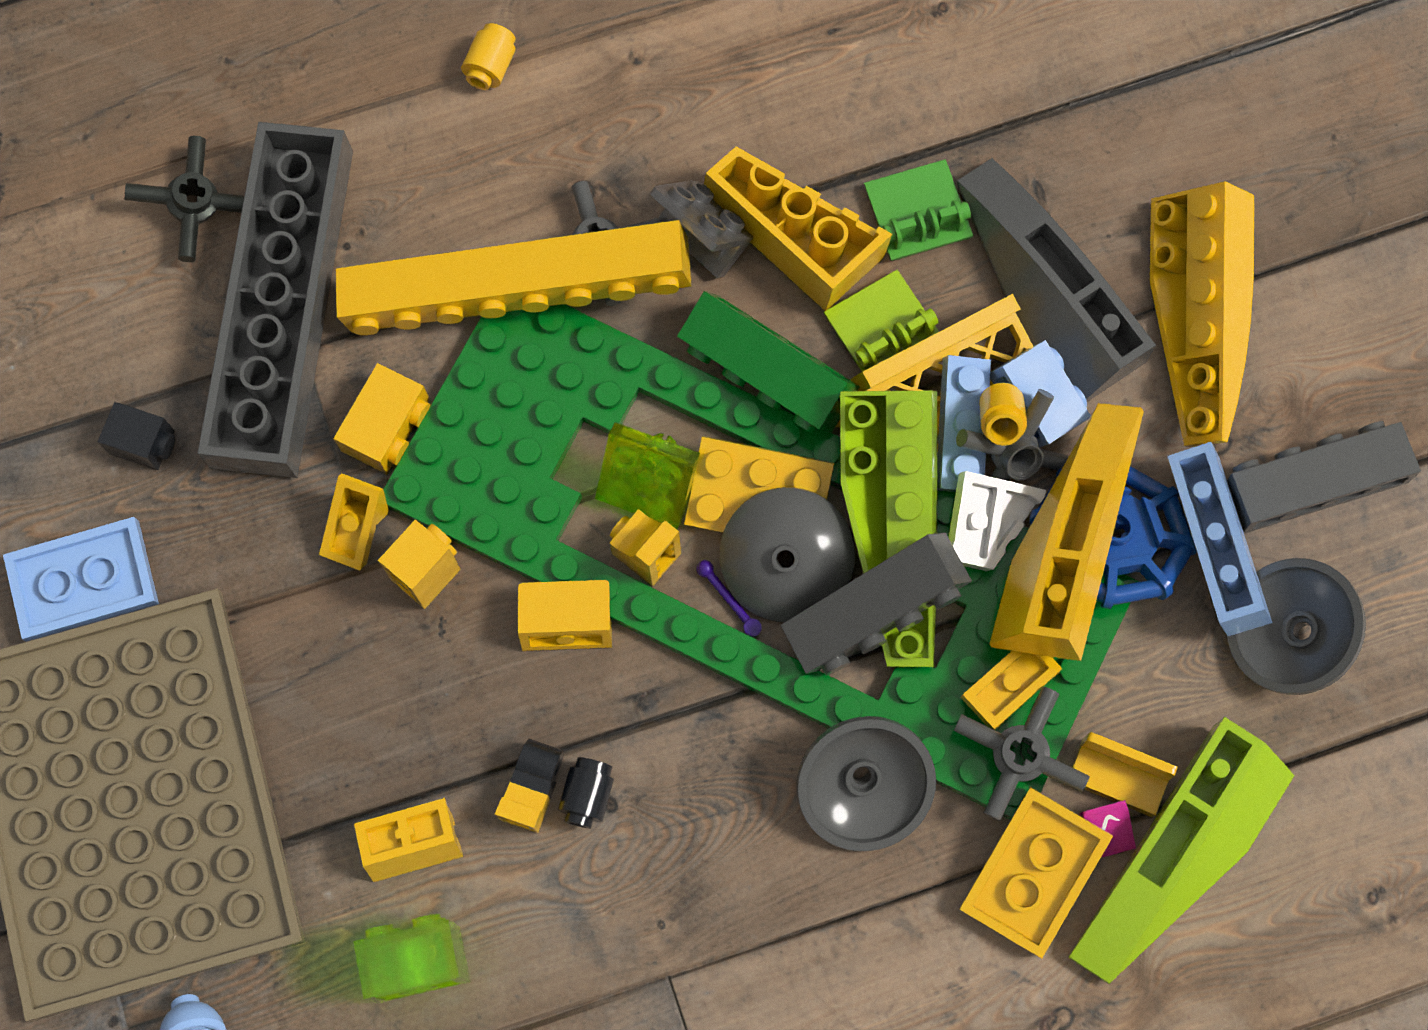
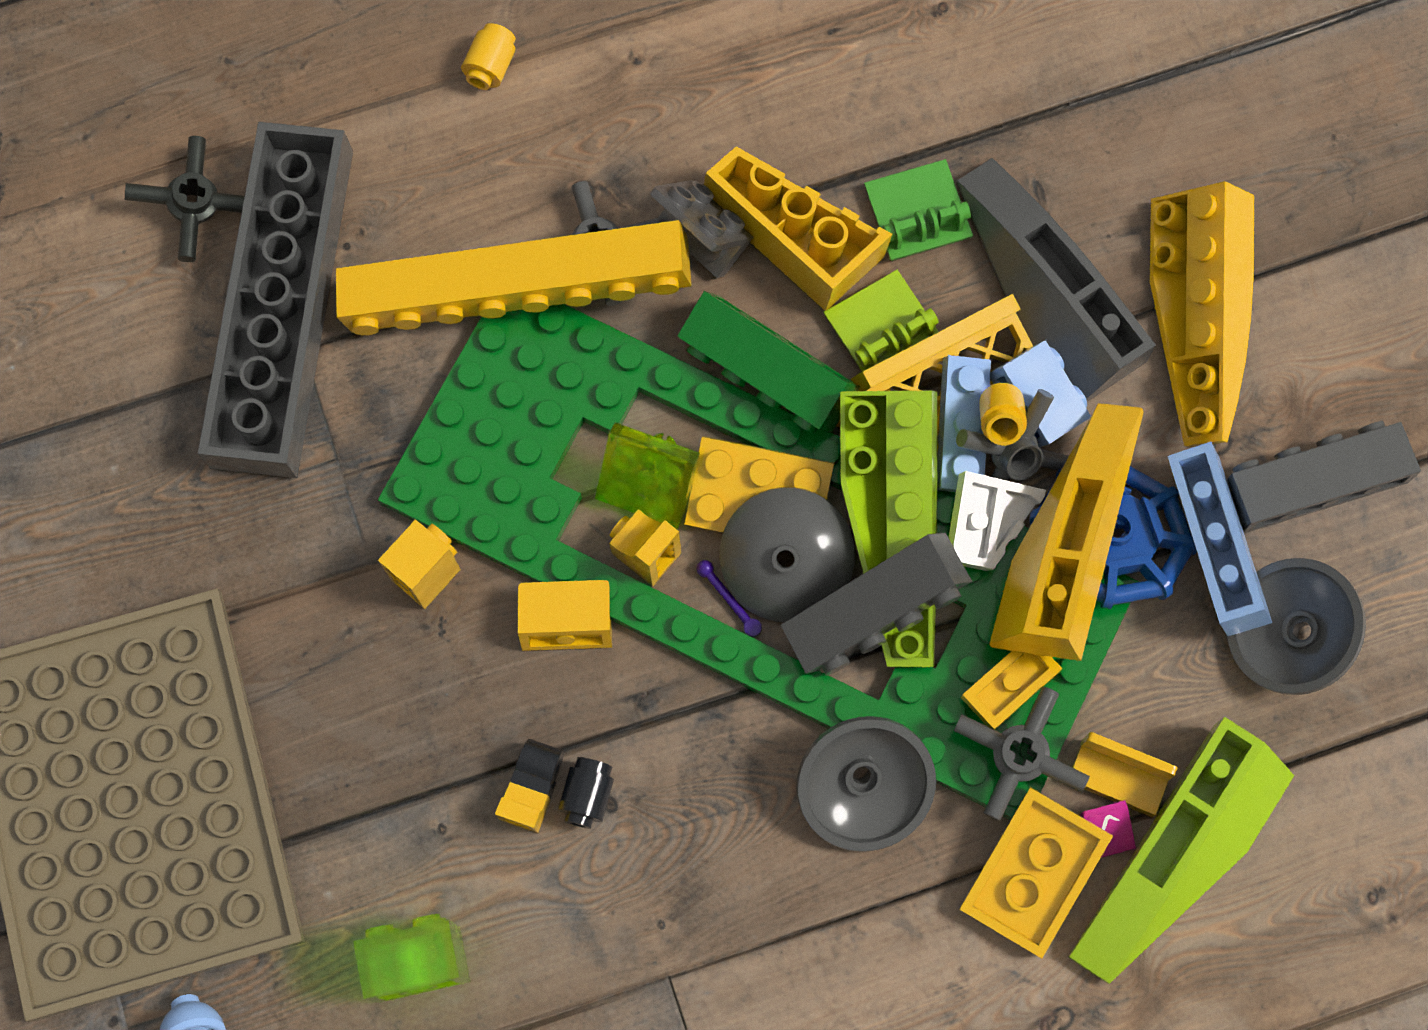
light blue plate [3,517,159,642] -> none
black brick [97,402,175,470] -> none
yellow slope [319,473,389,571] -> none
yellow brick [333,363,431,474] -> none
yellow hinge [354,798,463,882] -> none

